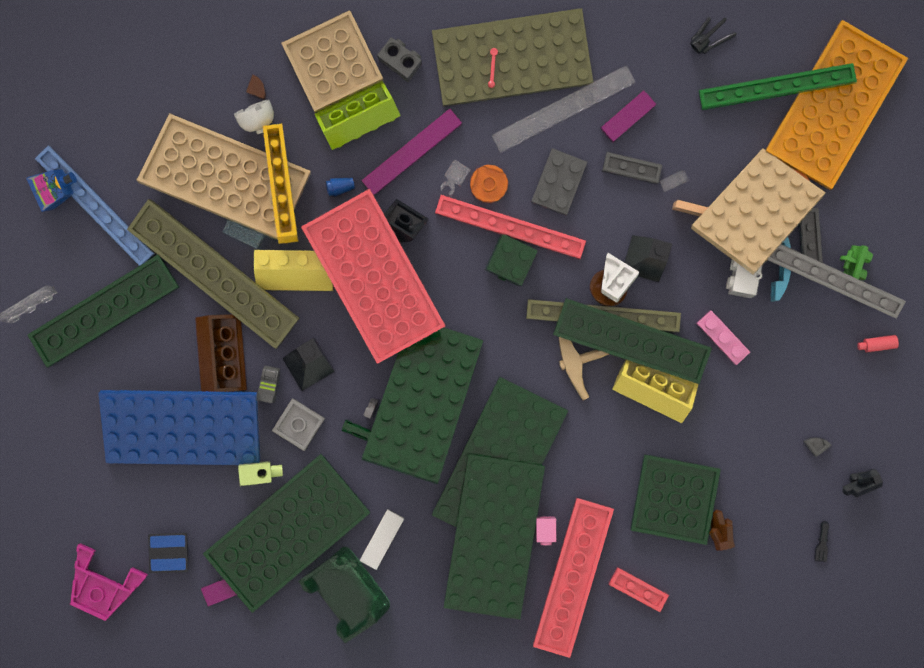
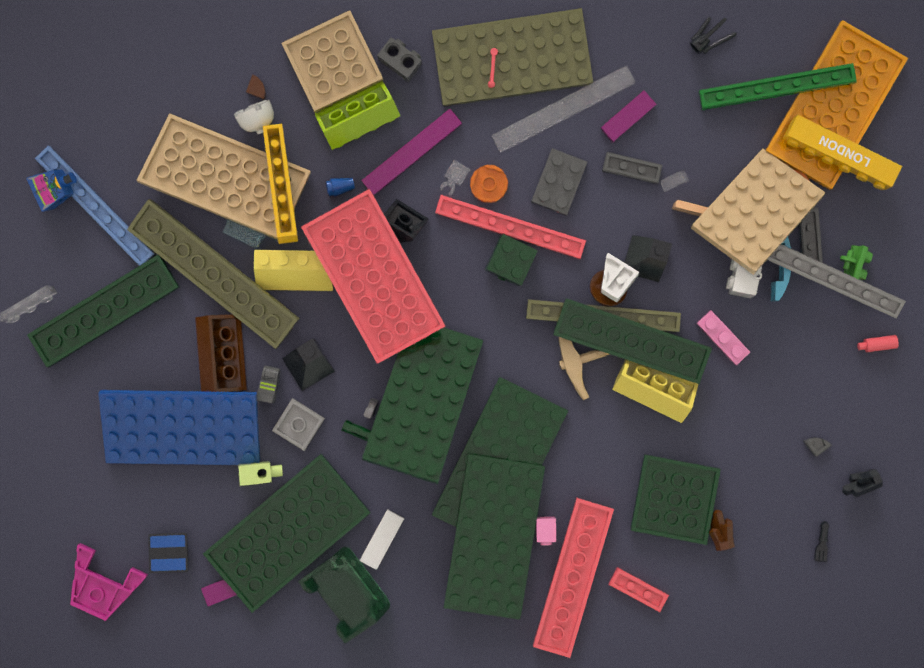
none -> yellow brick [783,115,902,190]

